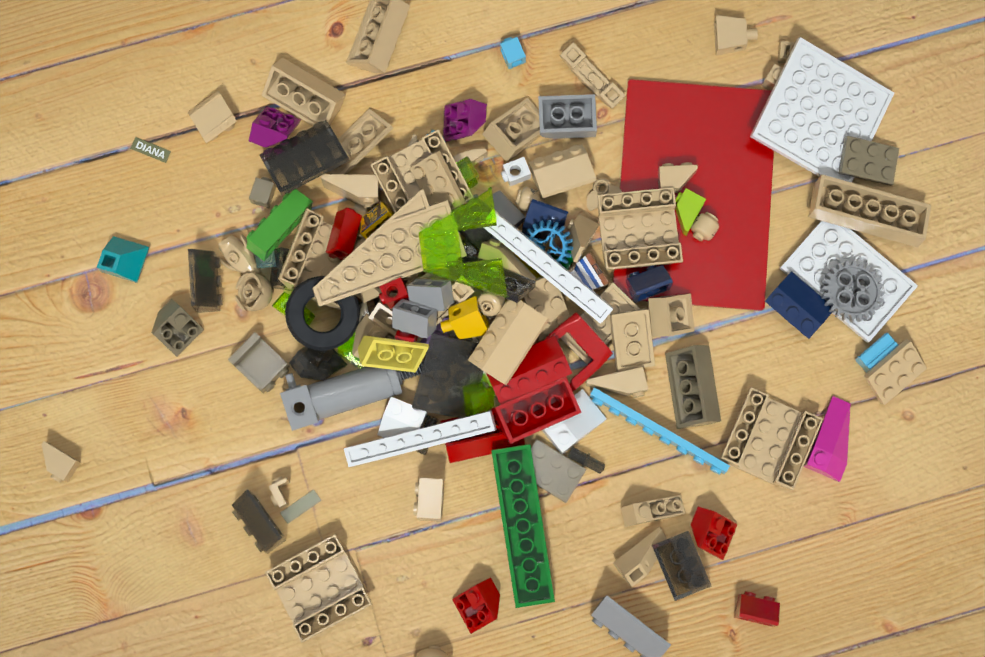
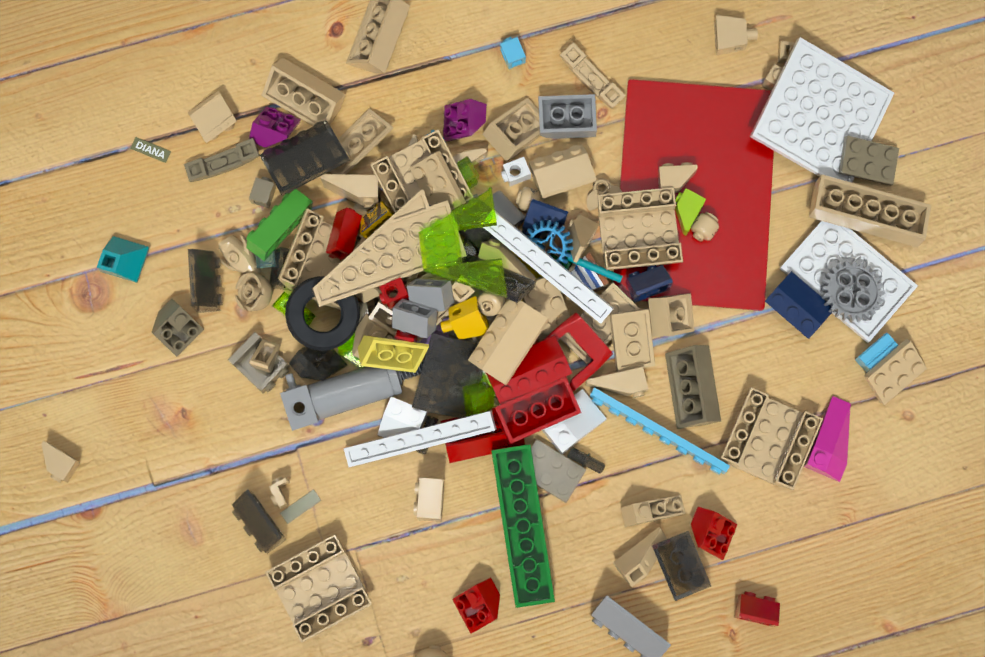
none -> dark tan slope [184,138,260,182]
none -> tan slope [249,339,280,373]
none -> teal bar [567,257,623,283]

